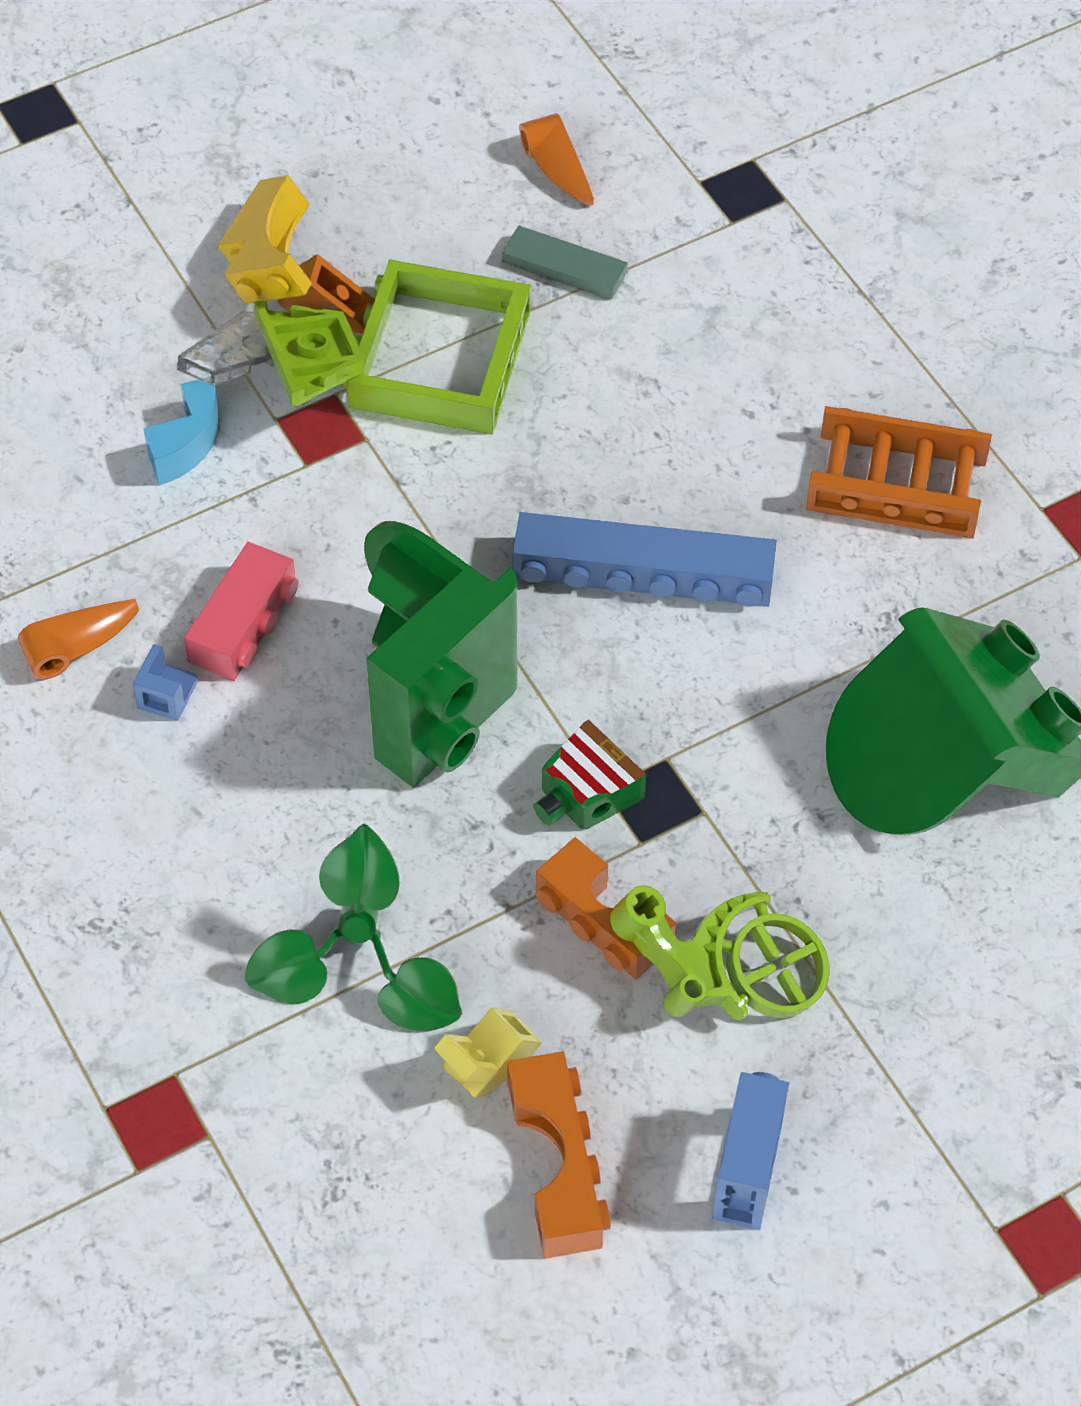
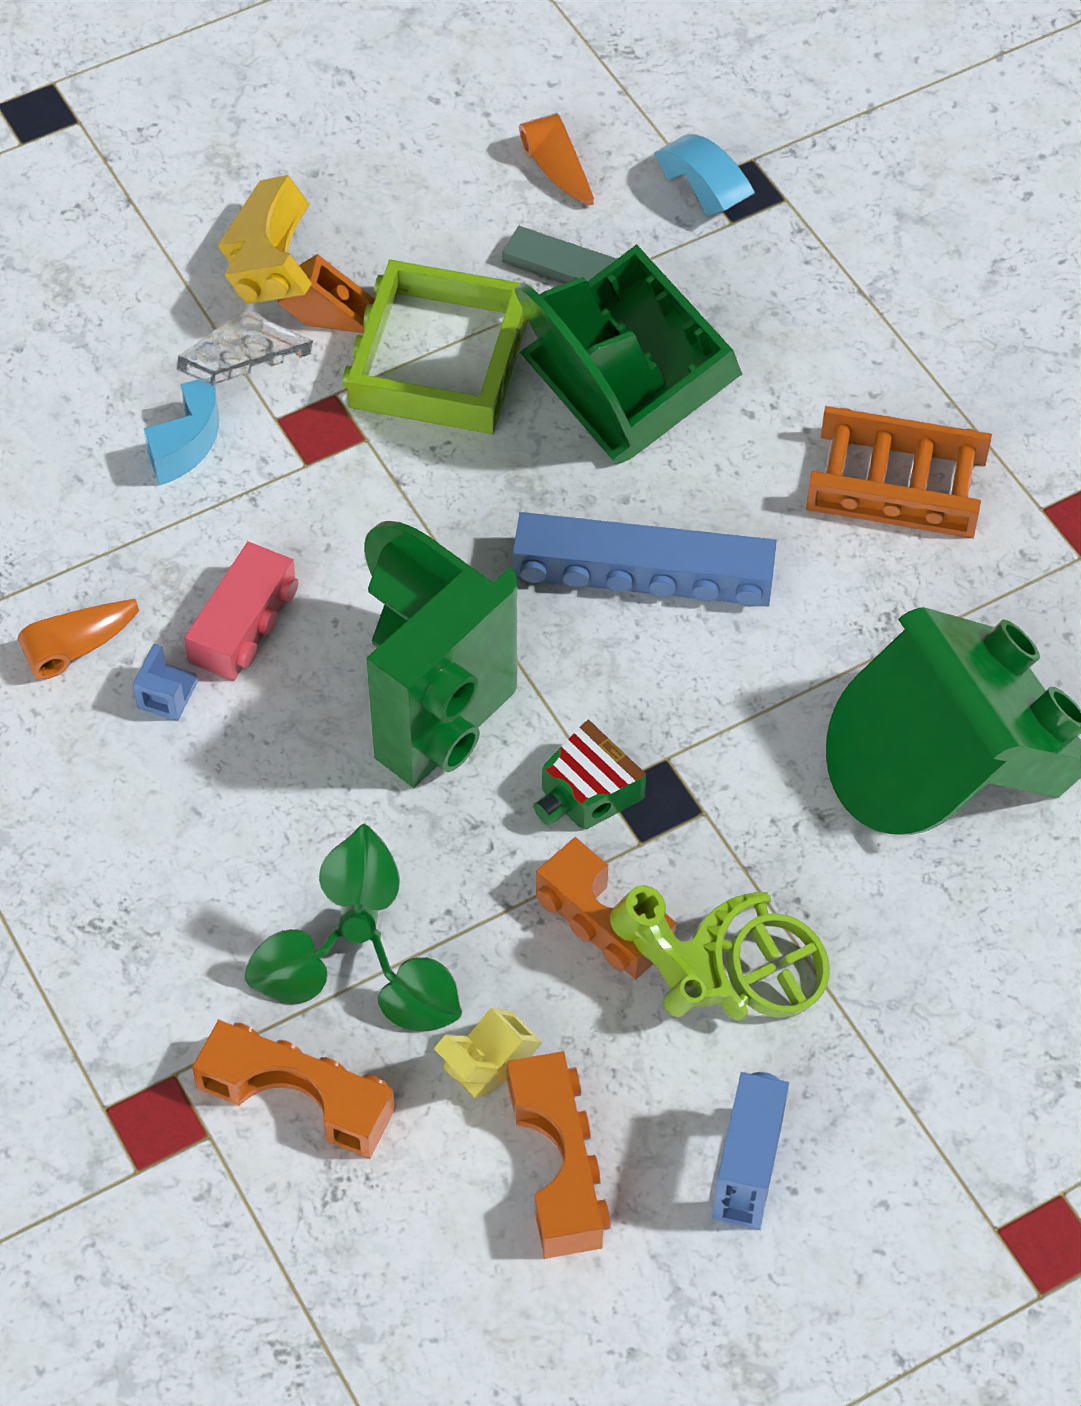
lime wing [254,301,364,406] -> none
none -> orange arch [192,1019,395,1159]
none -> green plate [515,244,742,463]
none -> medium azure brick [654,134,755,216]

